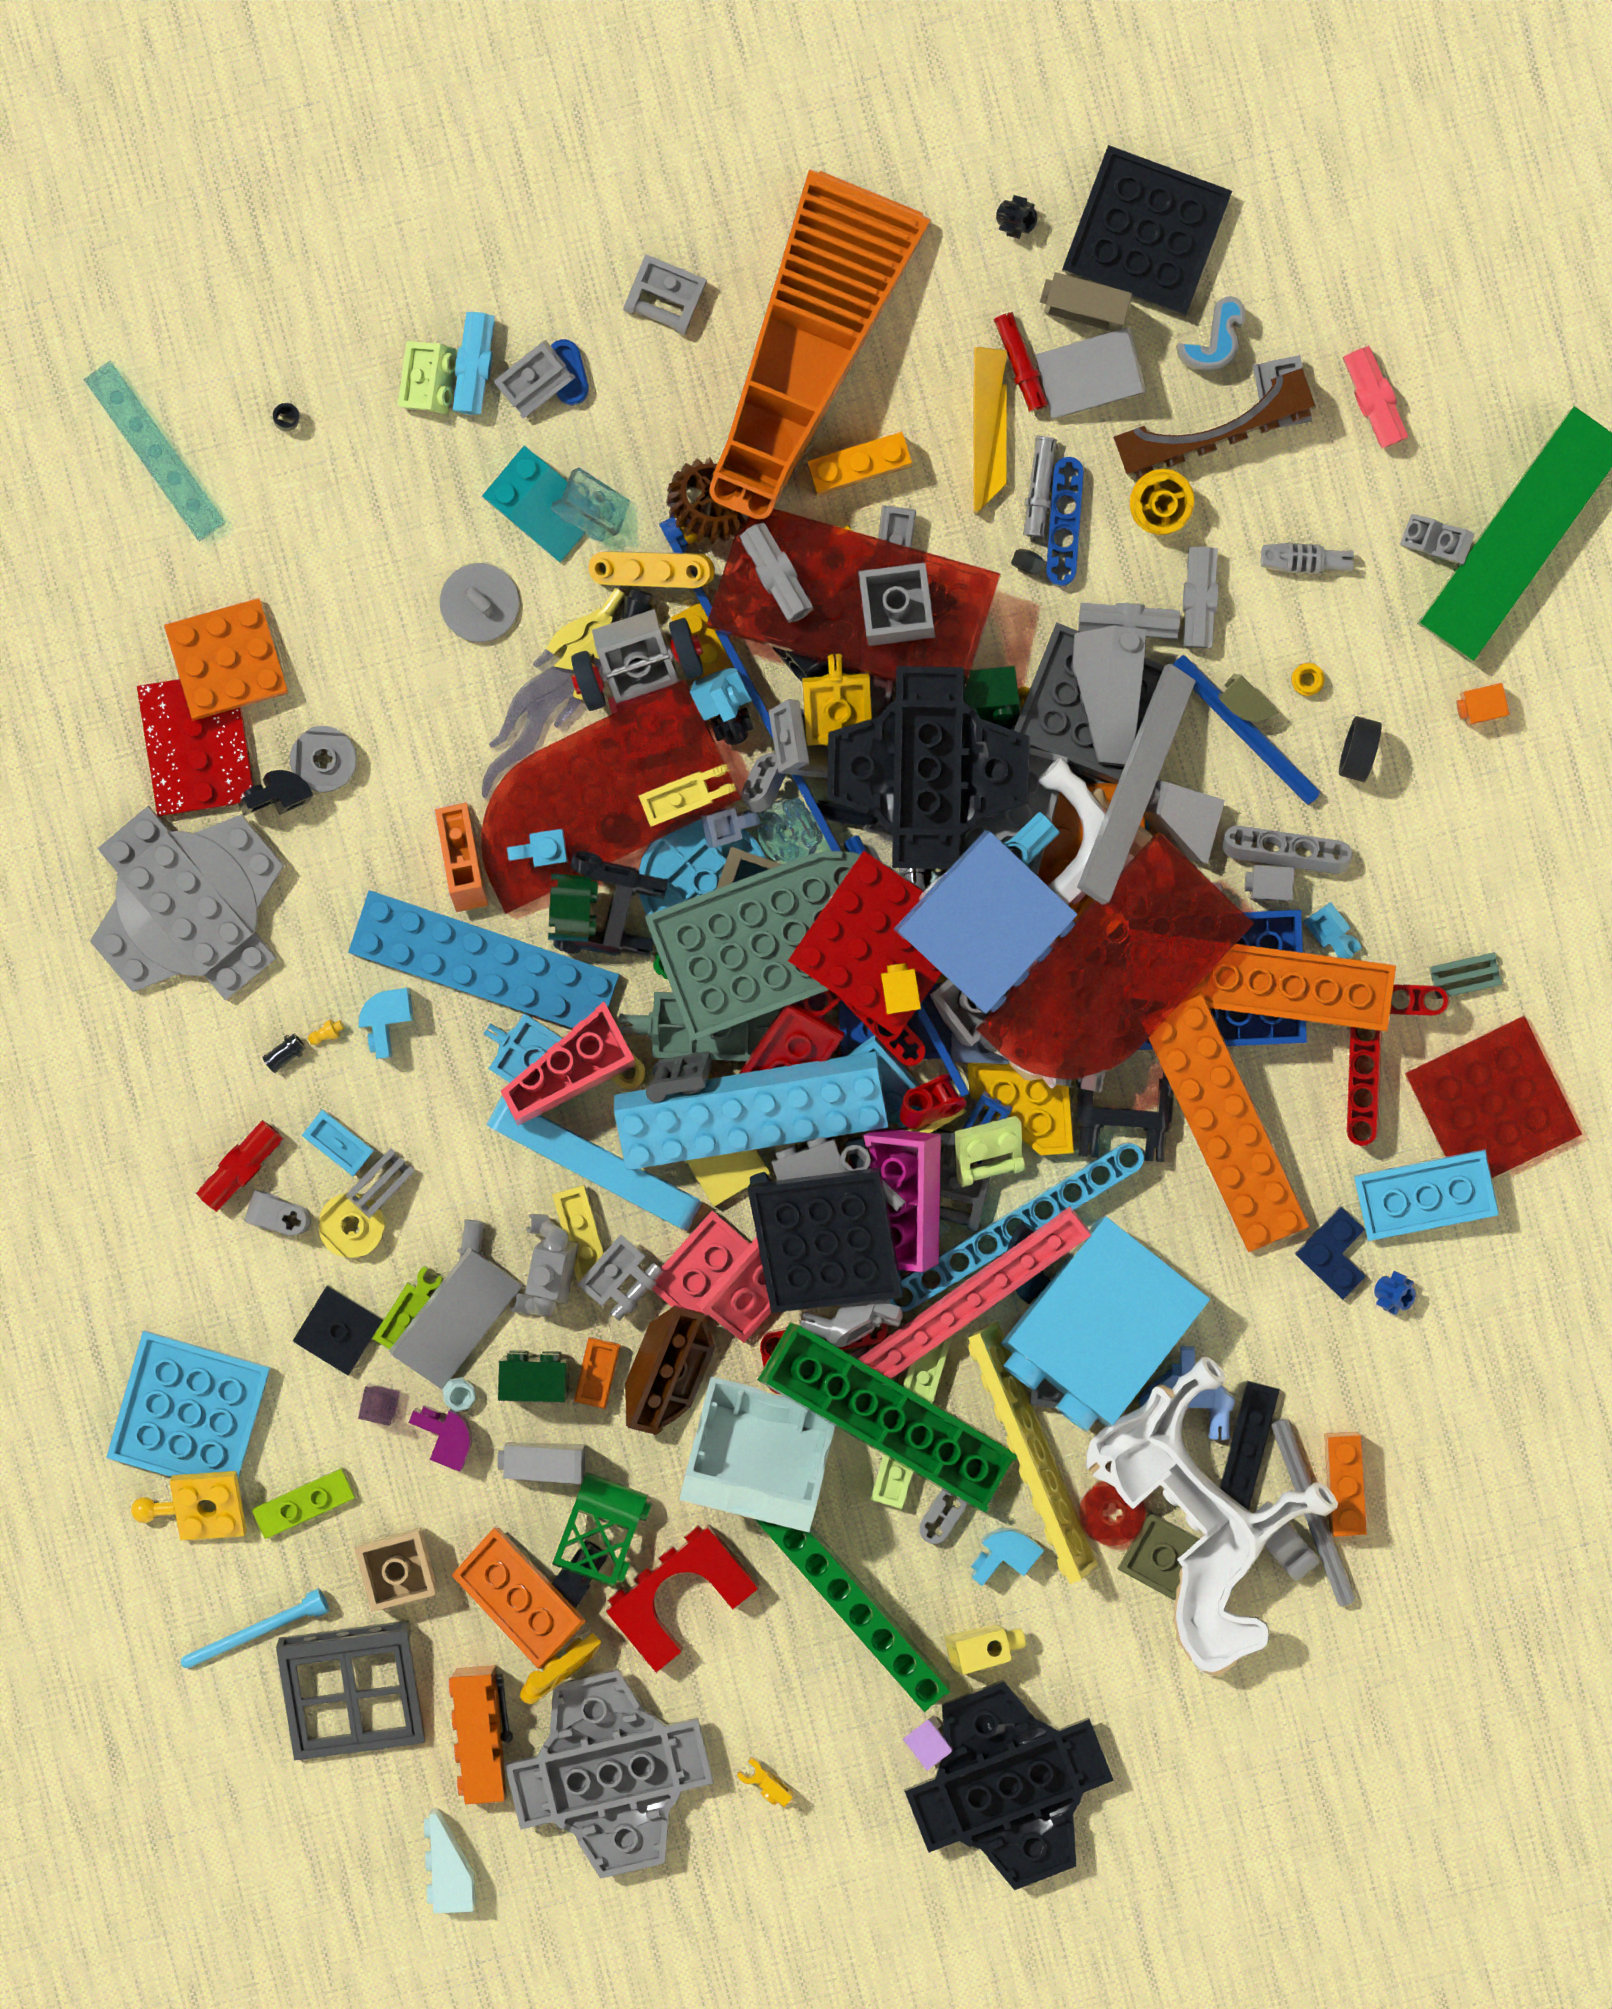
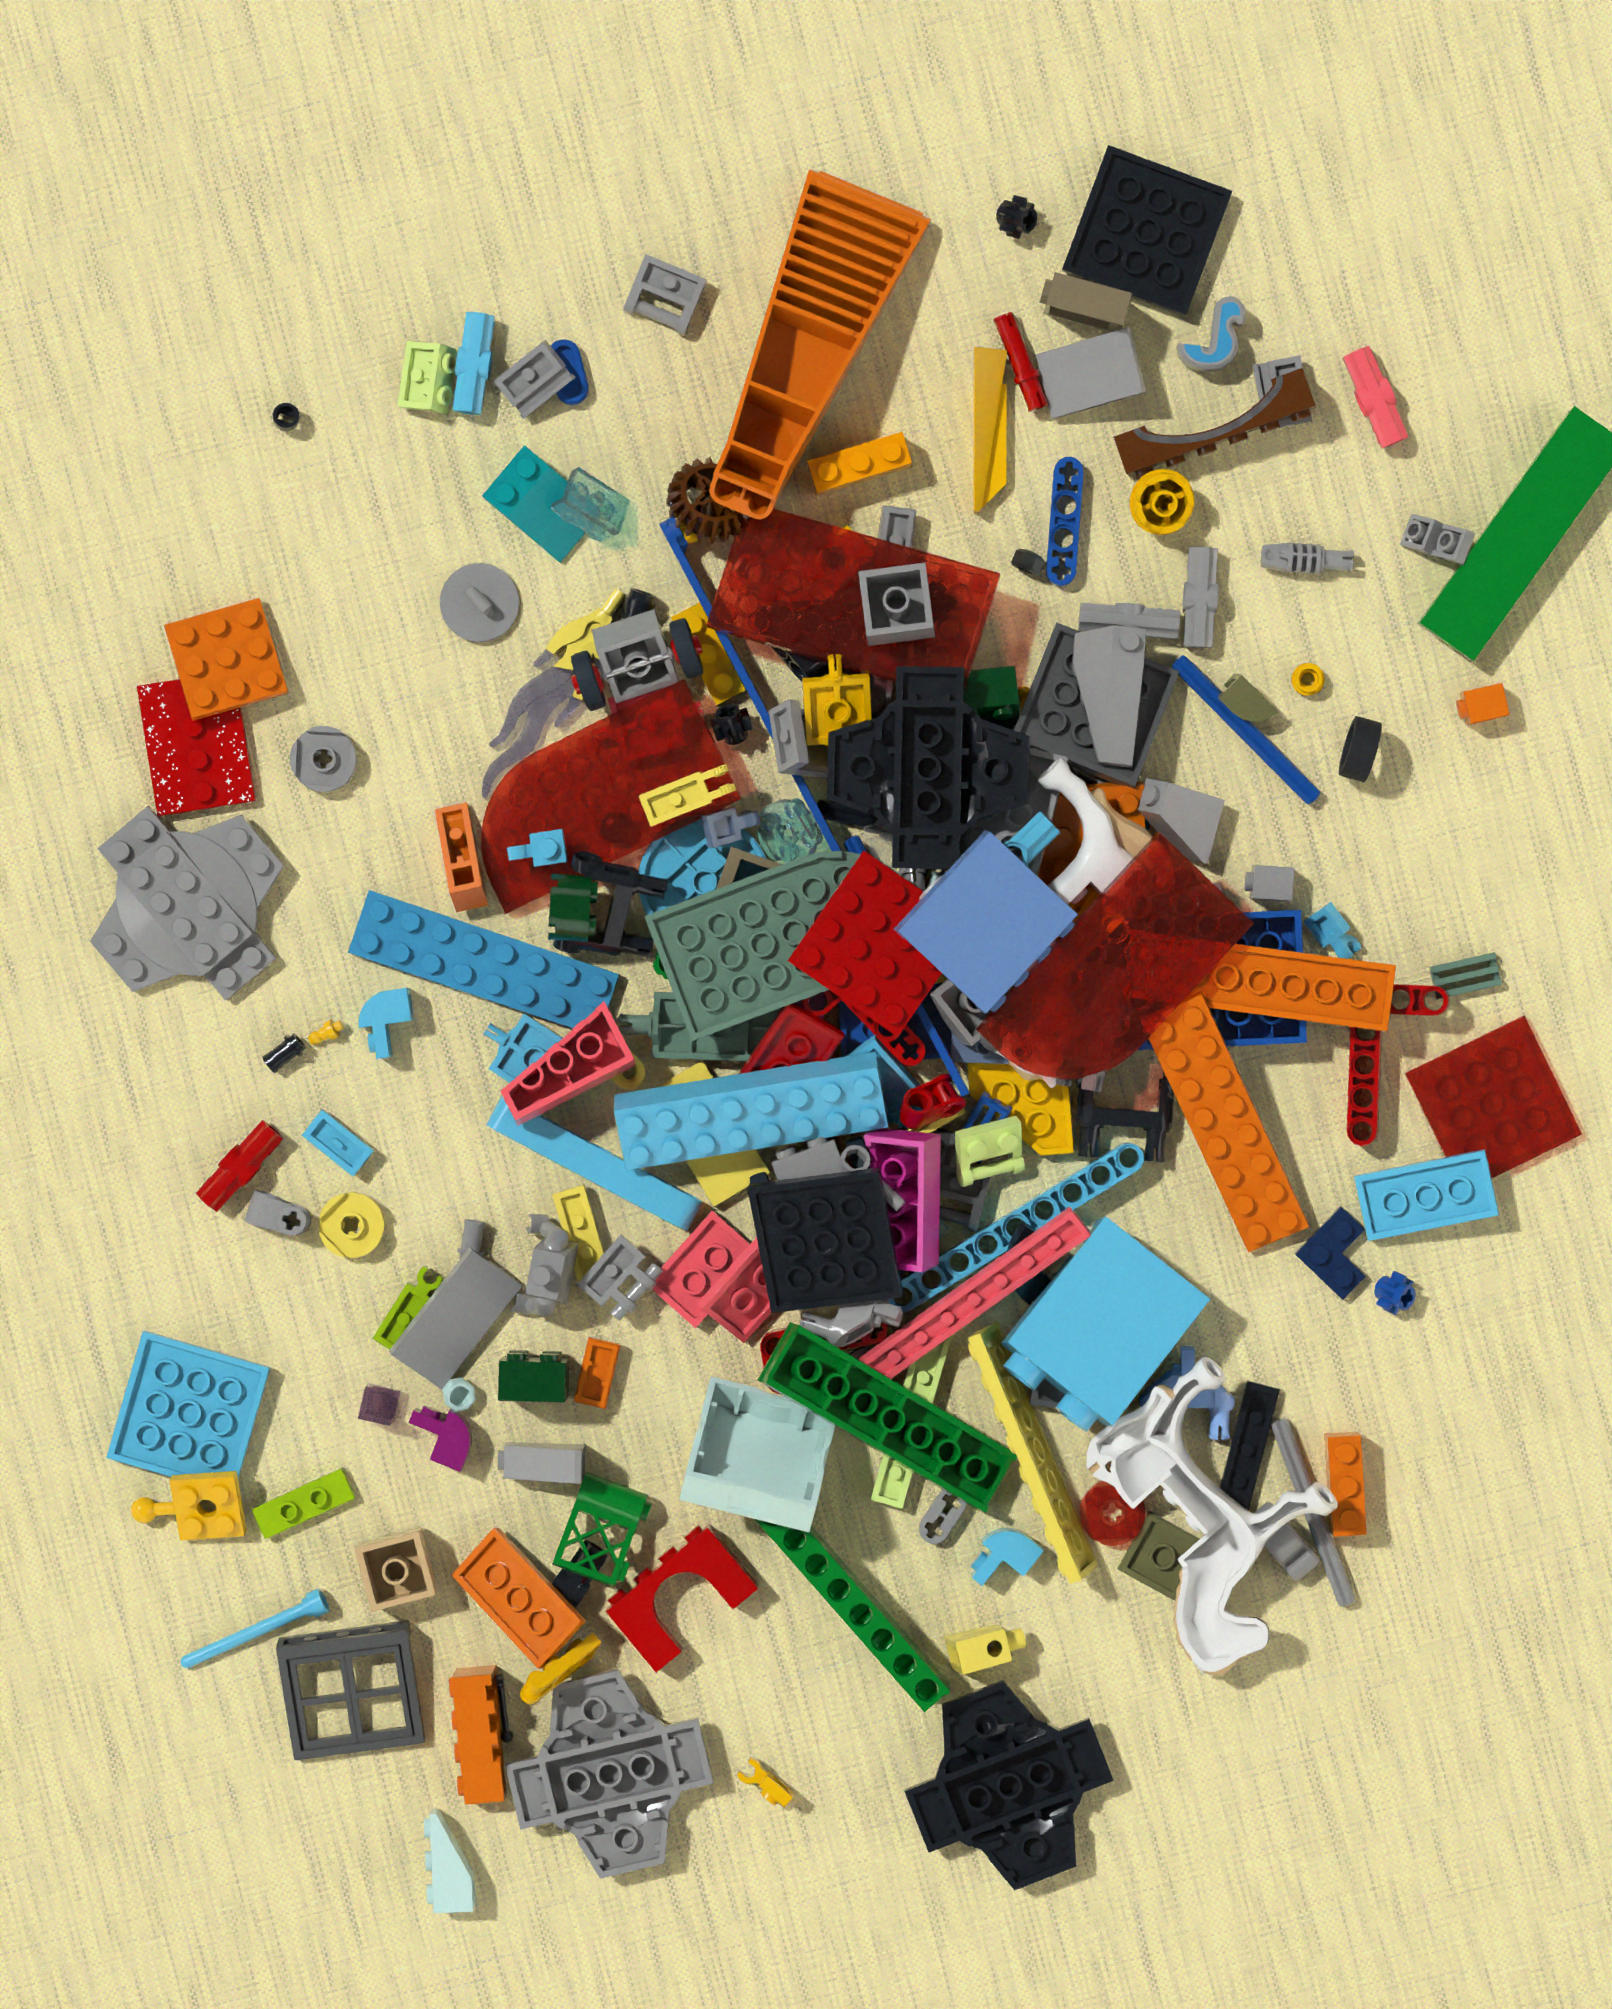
clear light blue tile [83,361,226,542] -> none
black brick [238,770,314,816] -> none
black plate [293,1285,384,1376] -> none
light grey tile [346,1148,415,1219] -> none
yellow plate [588,551,715,588] -> none
reddish brown wedge [625,1305,715,1435] -> none
dark grey plate [646,1051,712,1102] -> none
medium azure brick [690,668,752,722] -> none
light grey piece [739,523,814,623] -> none
light grey beam [741,753,786,813] -> none
yellow brick [881,963,921,1014] -> none
lavender panel [903,1715,952,1771] -> none
light grey pin [1023,436,1057,538] -> none
light grey tile [1077,663,1196,905] -> none
light grey beam [1222,826,1352,874] -> none

